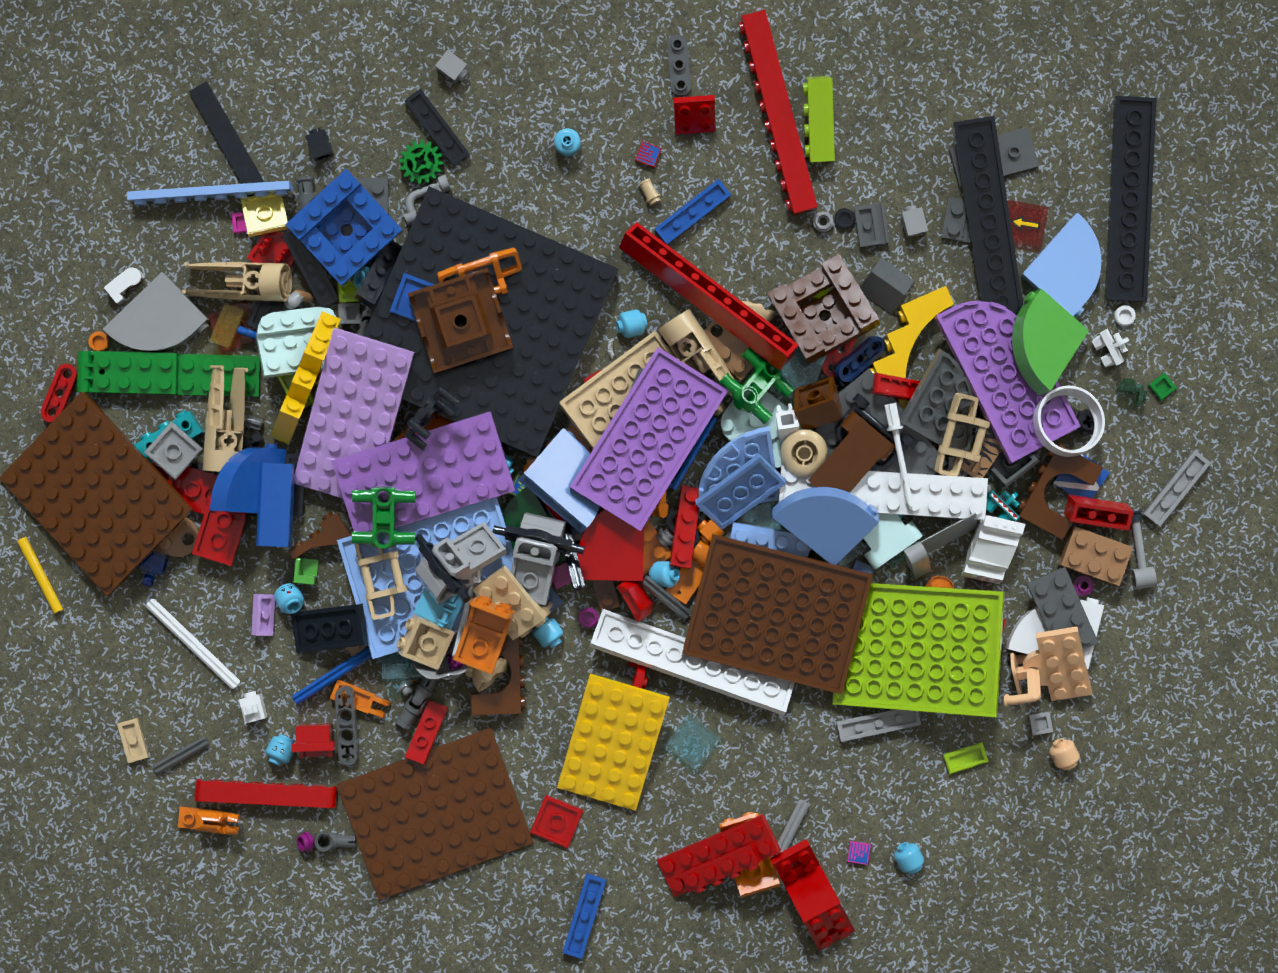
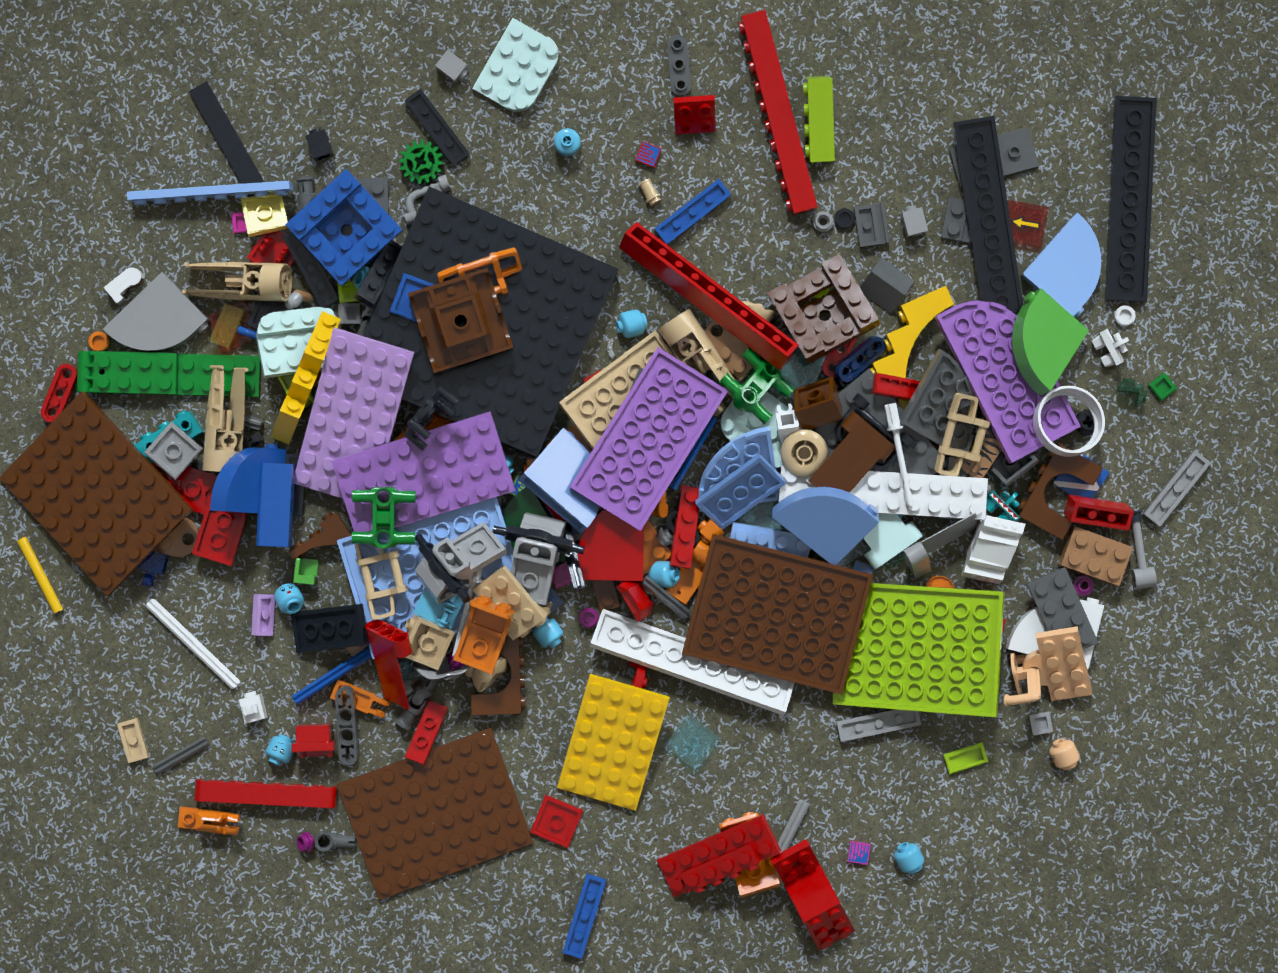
none -> red piece [365,620,413,710]
none -> light aqua plate [472,18,558,112]

